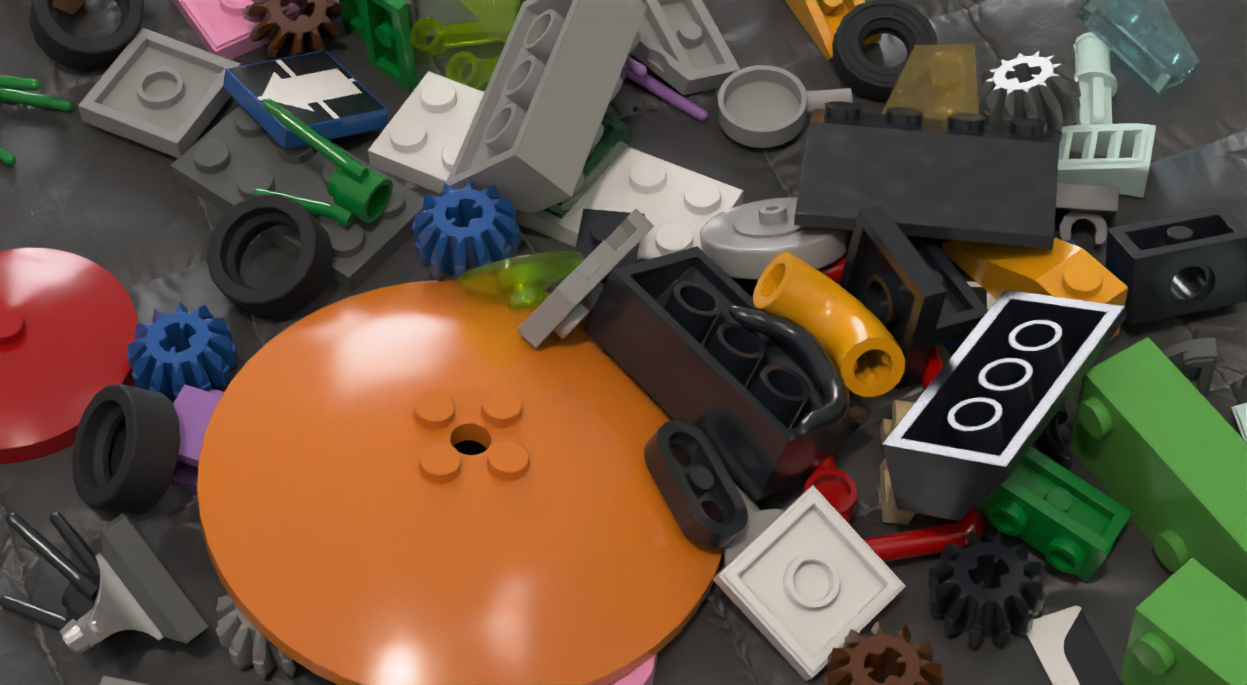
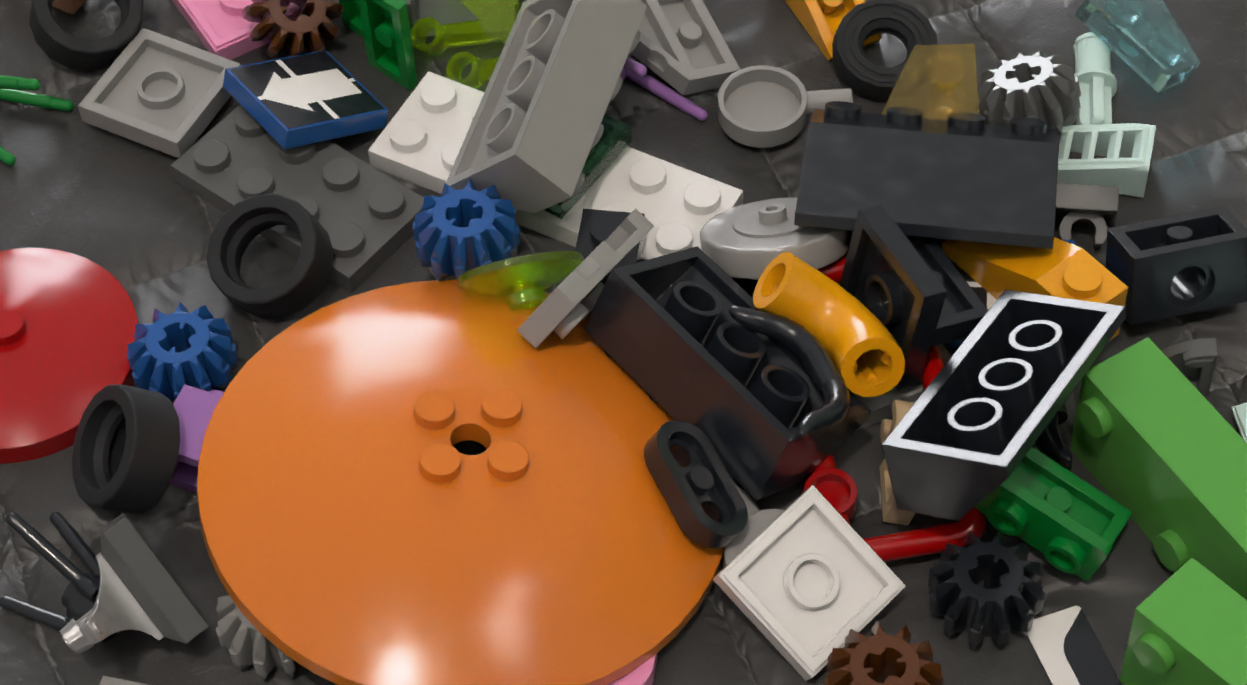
green plant [252,98,393,228] -> none

